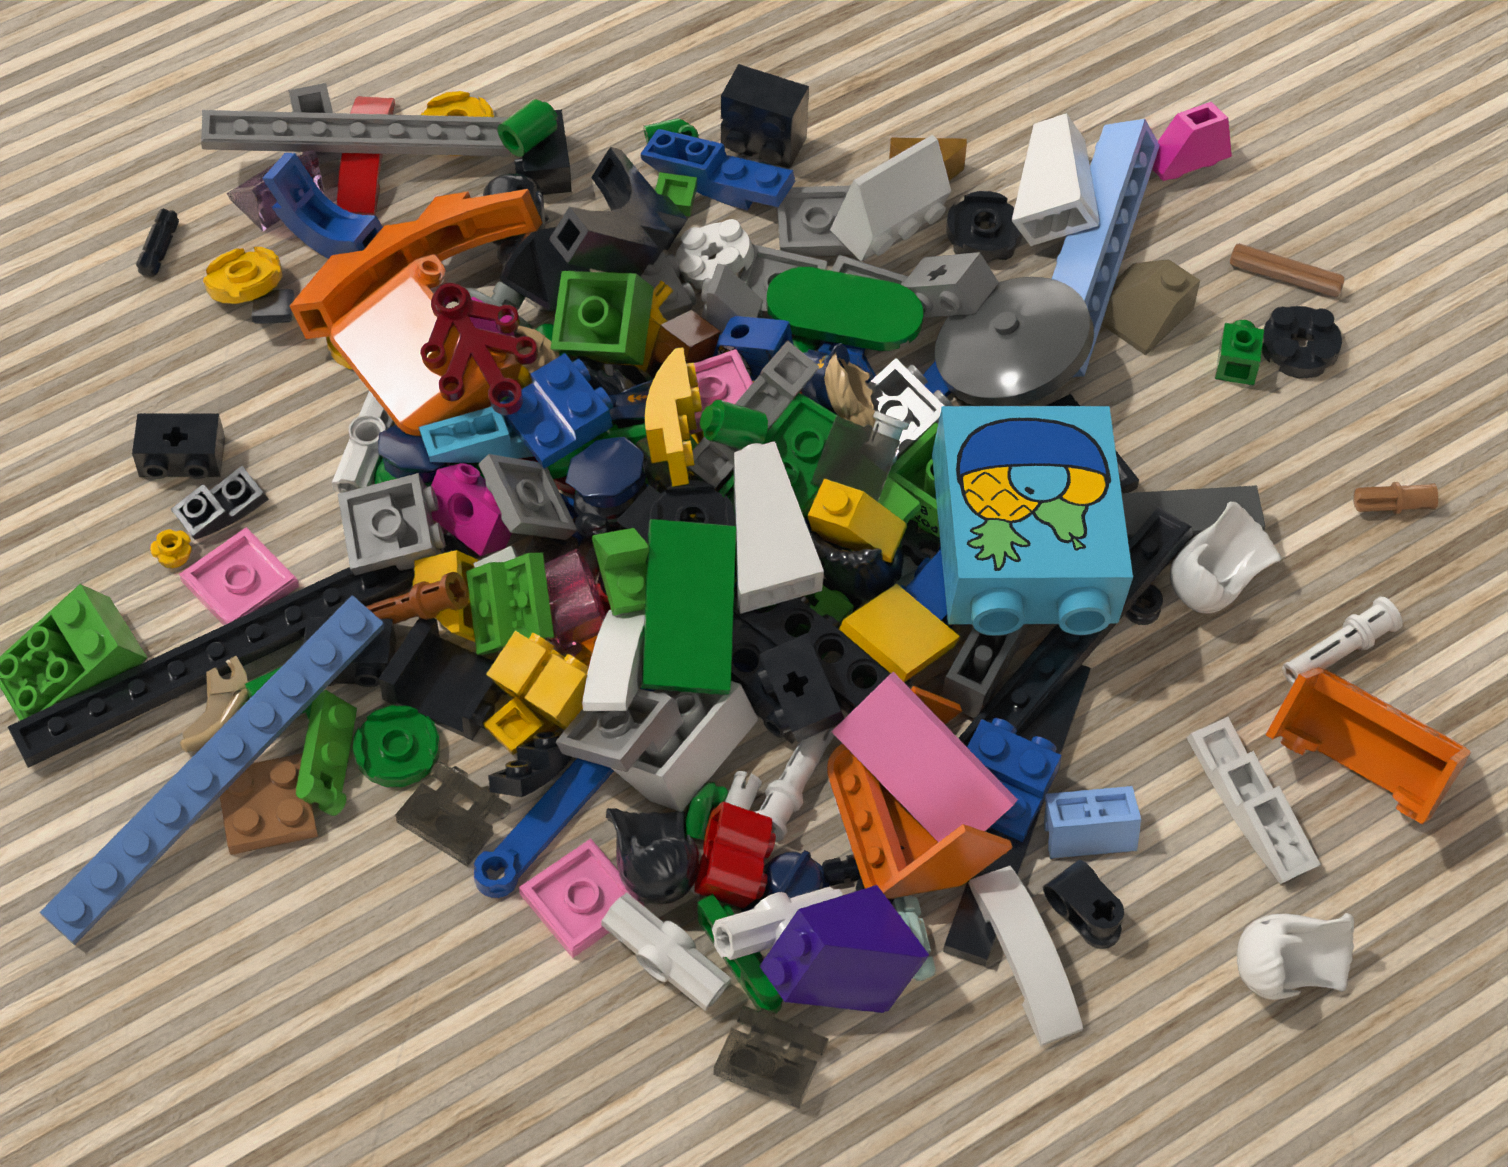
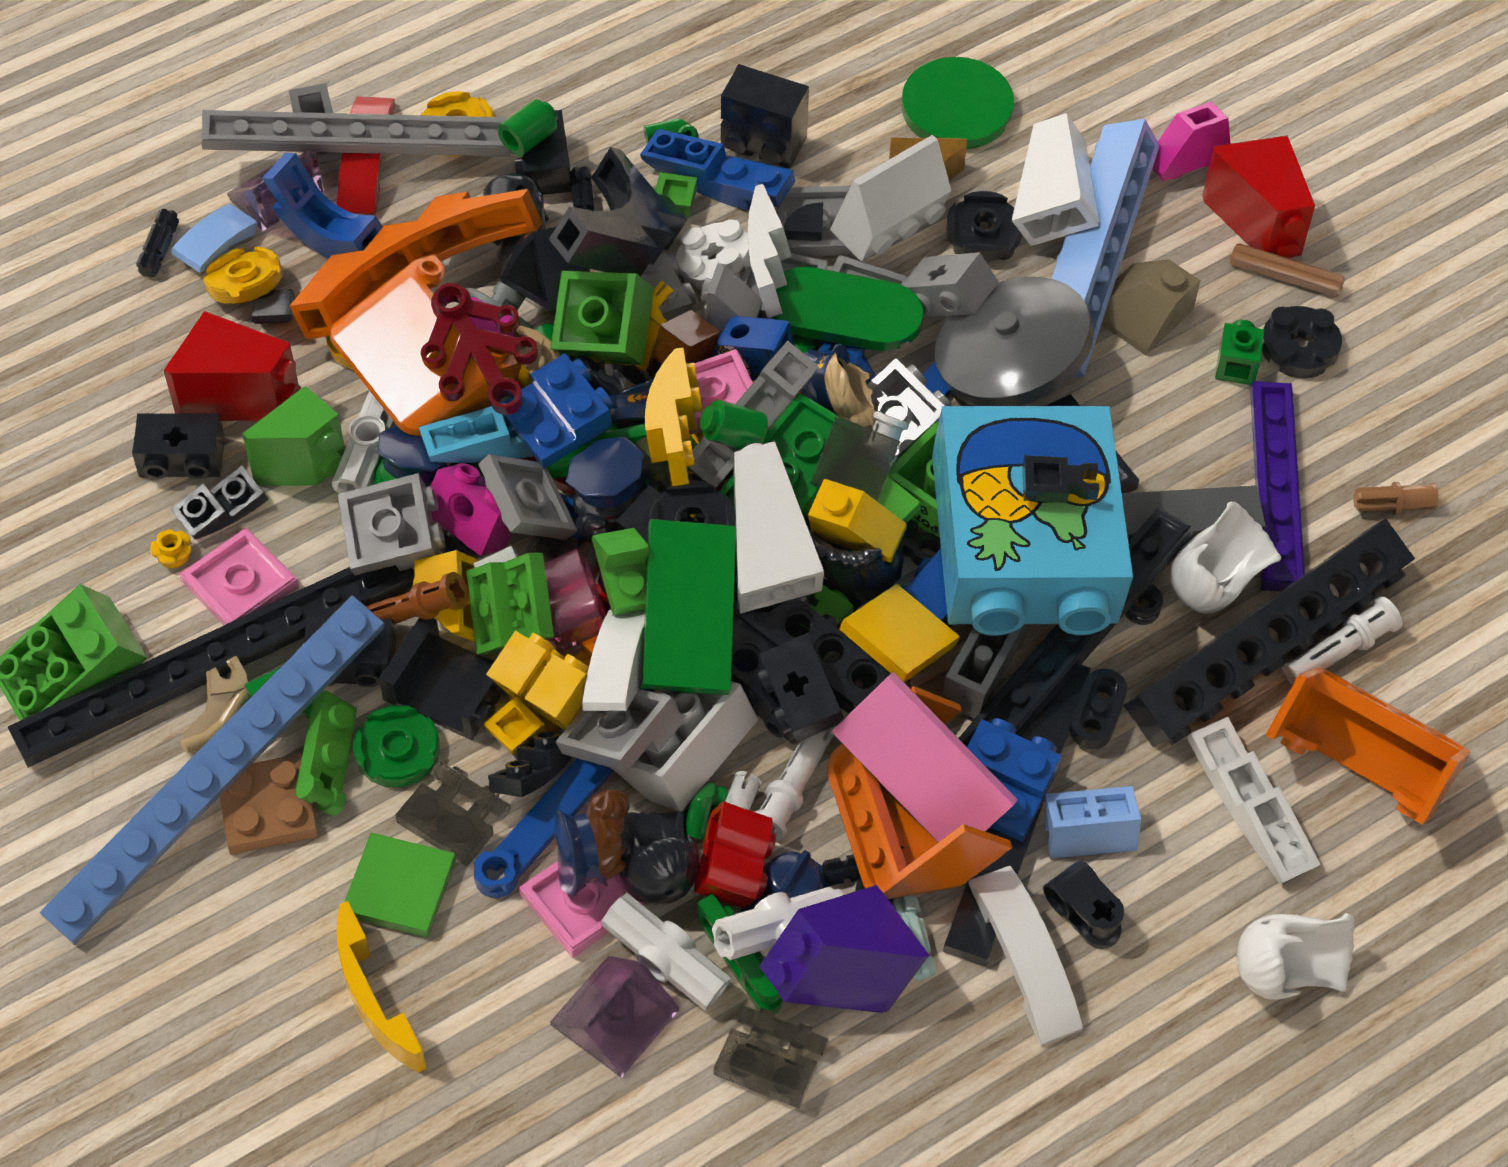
none -> red slope [163,311,301,421]
none -> light blue slope [171,203,257,273]
none -> bright green slope [242,386,345,486]
none -> yellow slope [336,901,427,1073]
none -> bright green tile [344,832,456,938]
none -> clear purple slope [550,956,679,1078]
none -> piece [555,788,630,897]
none -> black axle [570,166,594,211]
none -> white slope [747,184,792,318]
none -> black tile [783,202,823,241]
none -> green tile [901,57,1014,149]
none -> black plate [1022,455,1099,503]
none -> black plate [1070,669,1127,749]
none -> black brick [1123,518,1415,747]
none -> red slope [1202,135,1315,259]
none -> dark purple tile [1250,381,1305,591]

